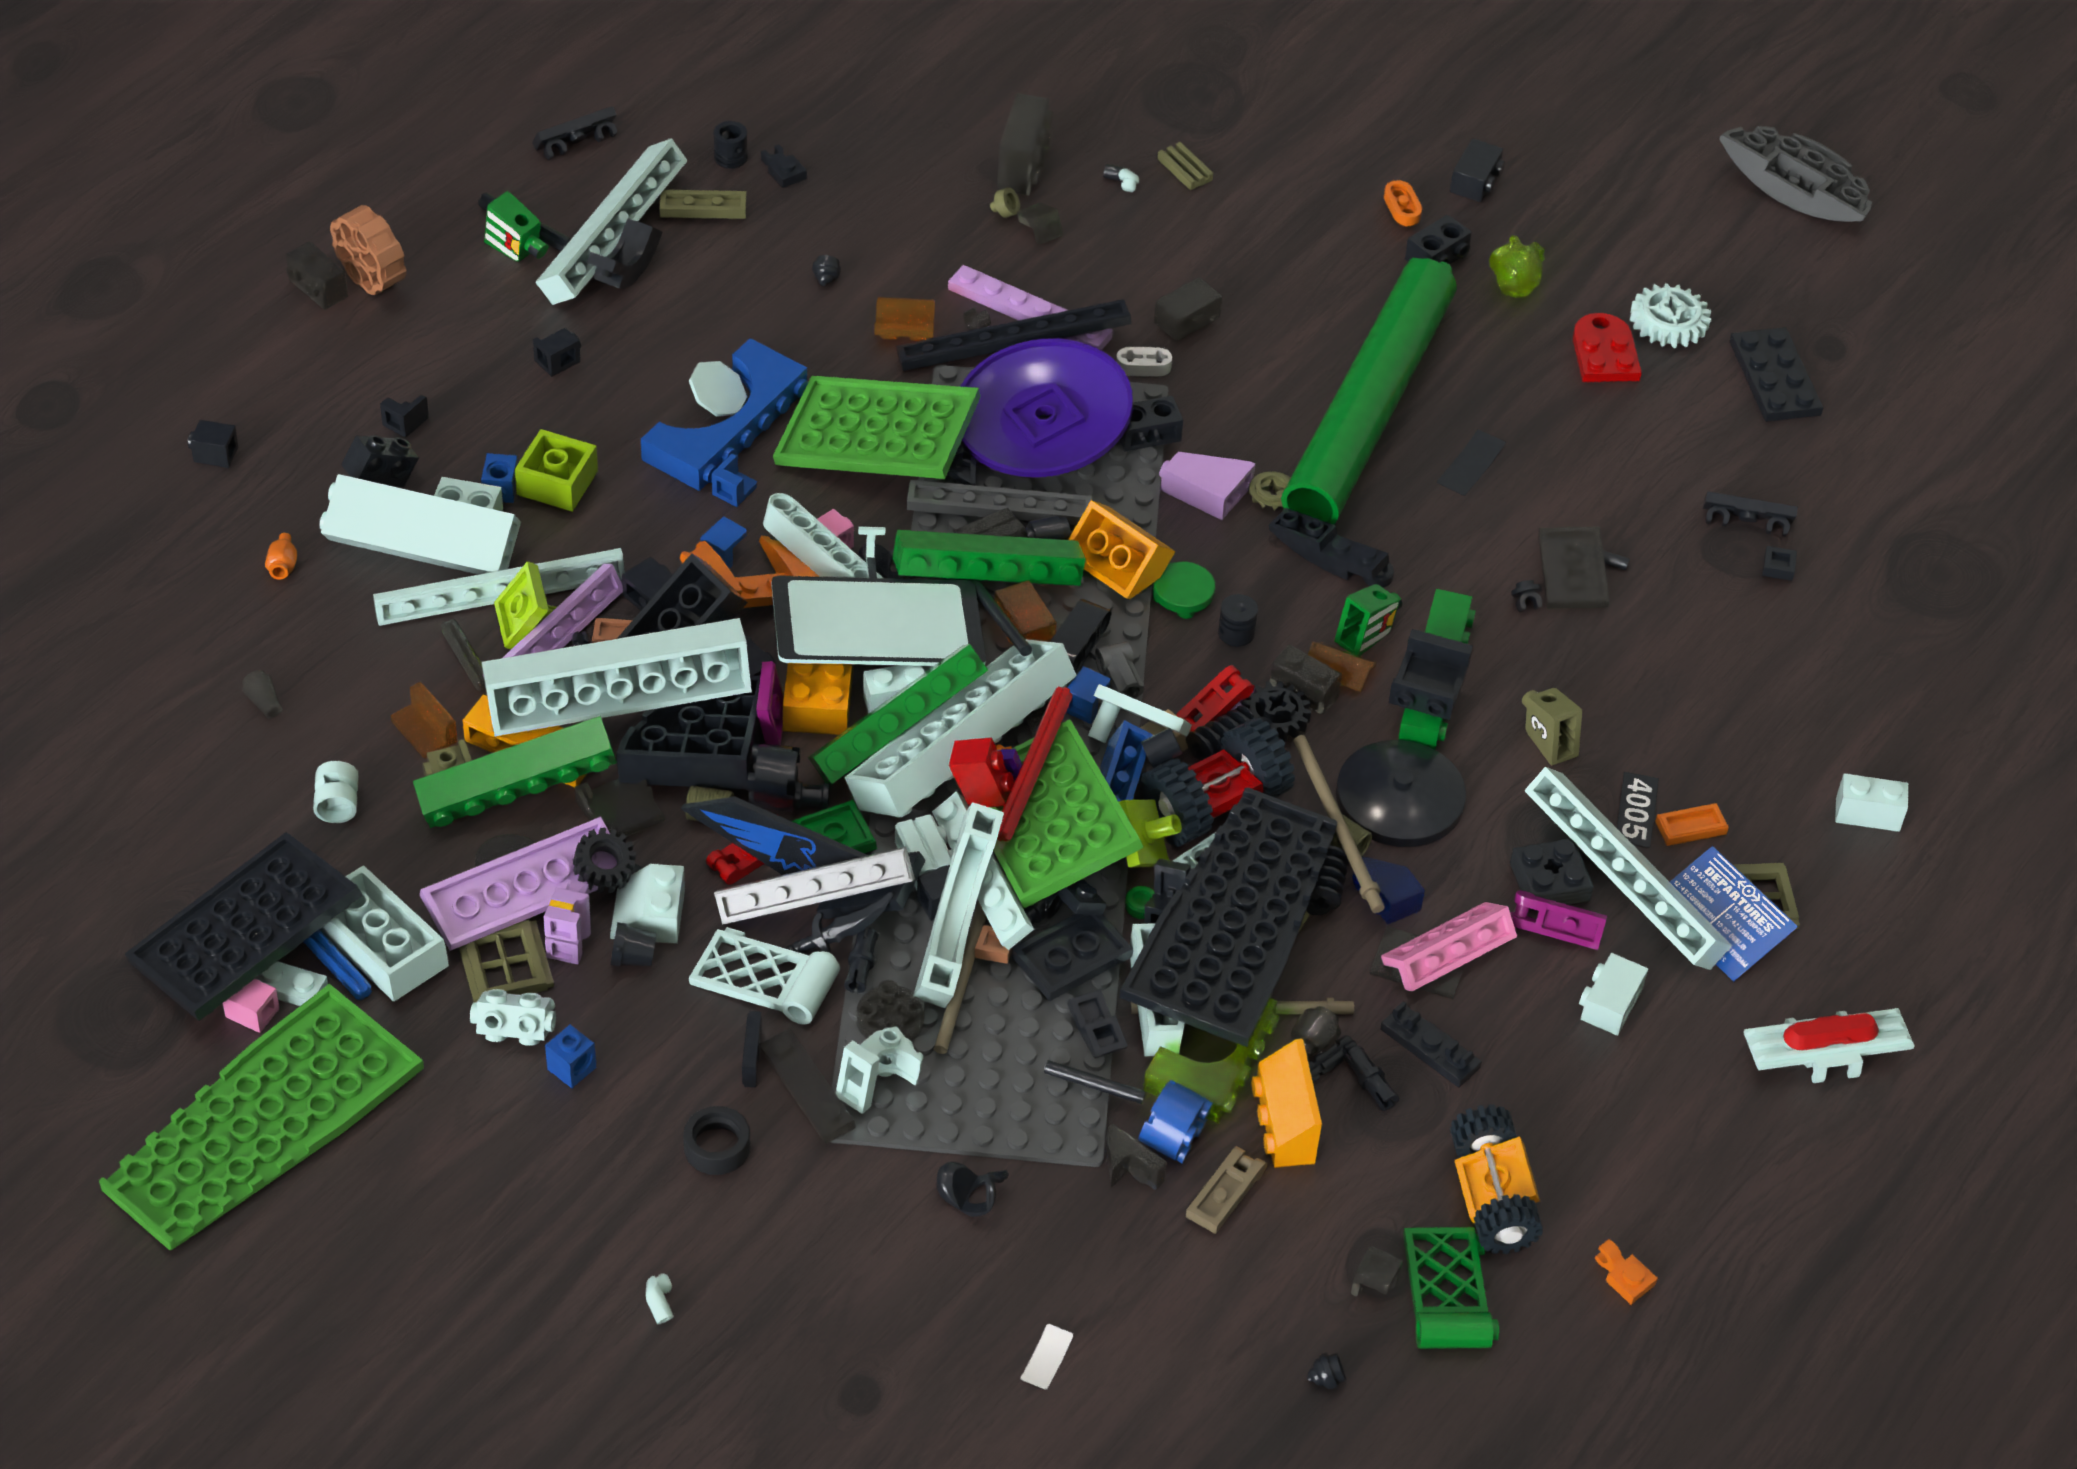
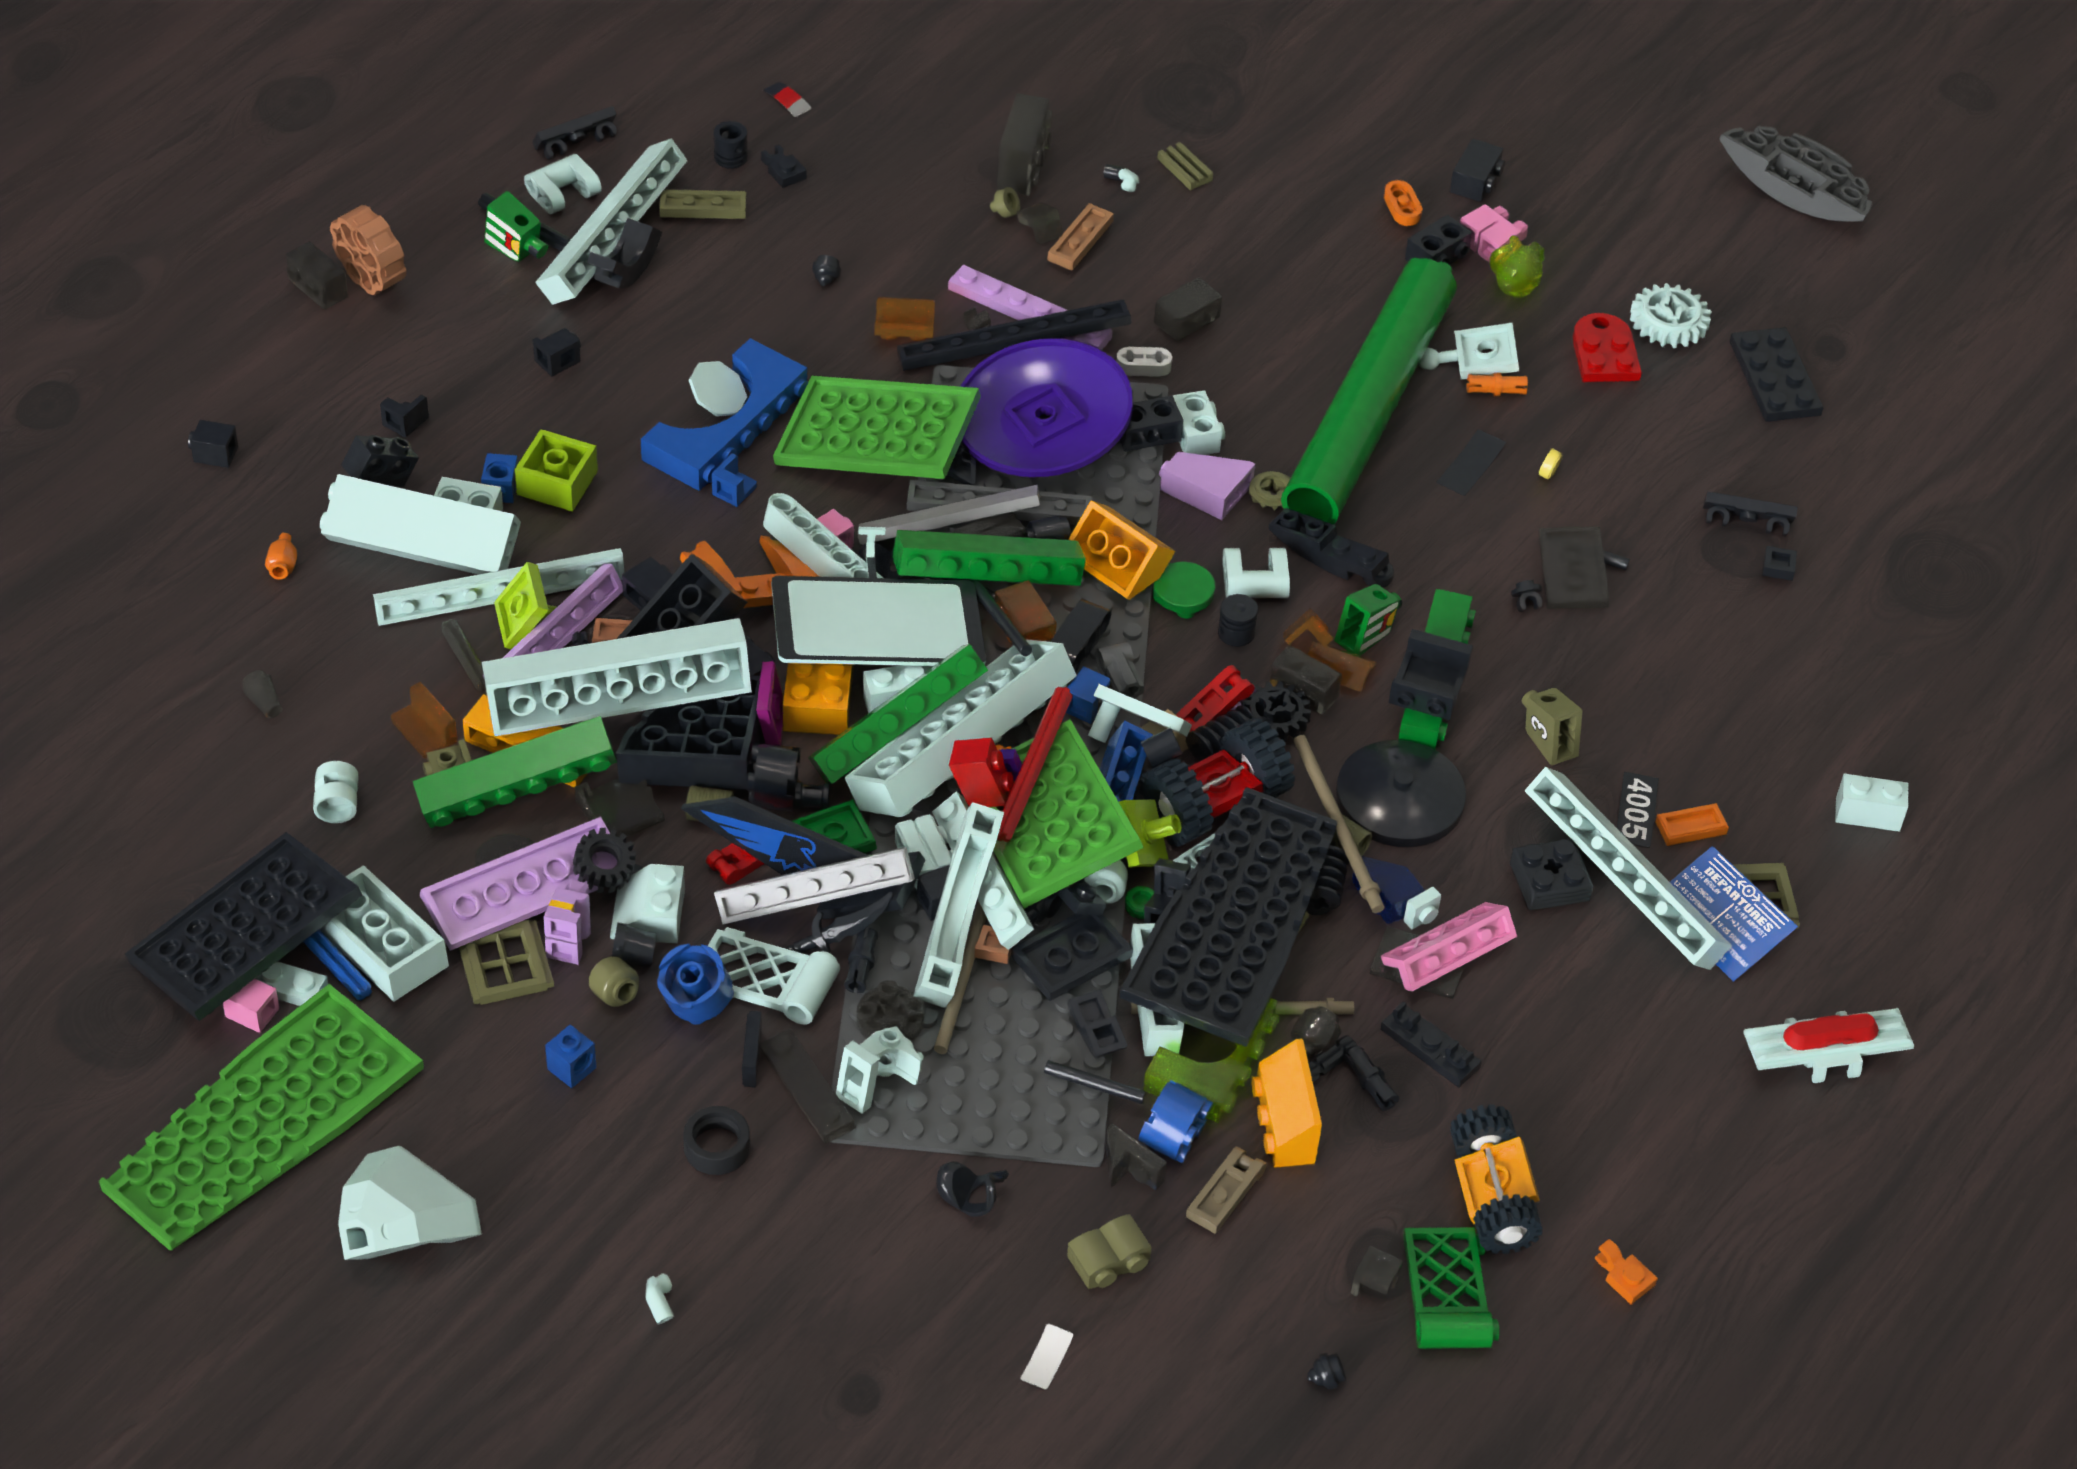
light aqua brick [470,989,556,1045] -> none
blue panel [700,516,747,569] -> none
magenta plate [1510,890,1607,950] -> none
light aqua brick [1579,953,1648,1036] -> none
none -> light aqua brick [338,1146,482,1260]
none -> light aqua connector [524,154,601,214]
none -> olive head [589,956,639,1007]
none -> blue brick [657,944,734,1025]
none -> sticker [763,82,811,117]
none -> light grey tile [857,485,1040,545]
none -> medium nougat plate [1047,203,1114,271]
none -> olive brick [1067,1214,1151,1289]
none -> light aqua head [1084,860,1128,904]
none -> light aqua brick [1172,390,1225,455]
none -> light aqua connector [1223,548,1290,598]
none -> clear orange panel [1283,608,1334,647]
none -> light aqua plate [1404,887,1441,930]
none -> light aqua plate [1418,323,1519,380]
none -> bright pink hips [1460,204,1528,267]
none -> orange pin [1467,373,1528,396]
none -> light yellow tile [1538,448,1563,480]

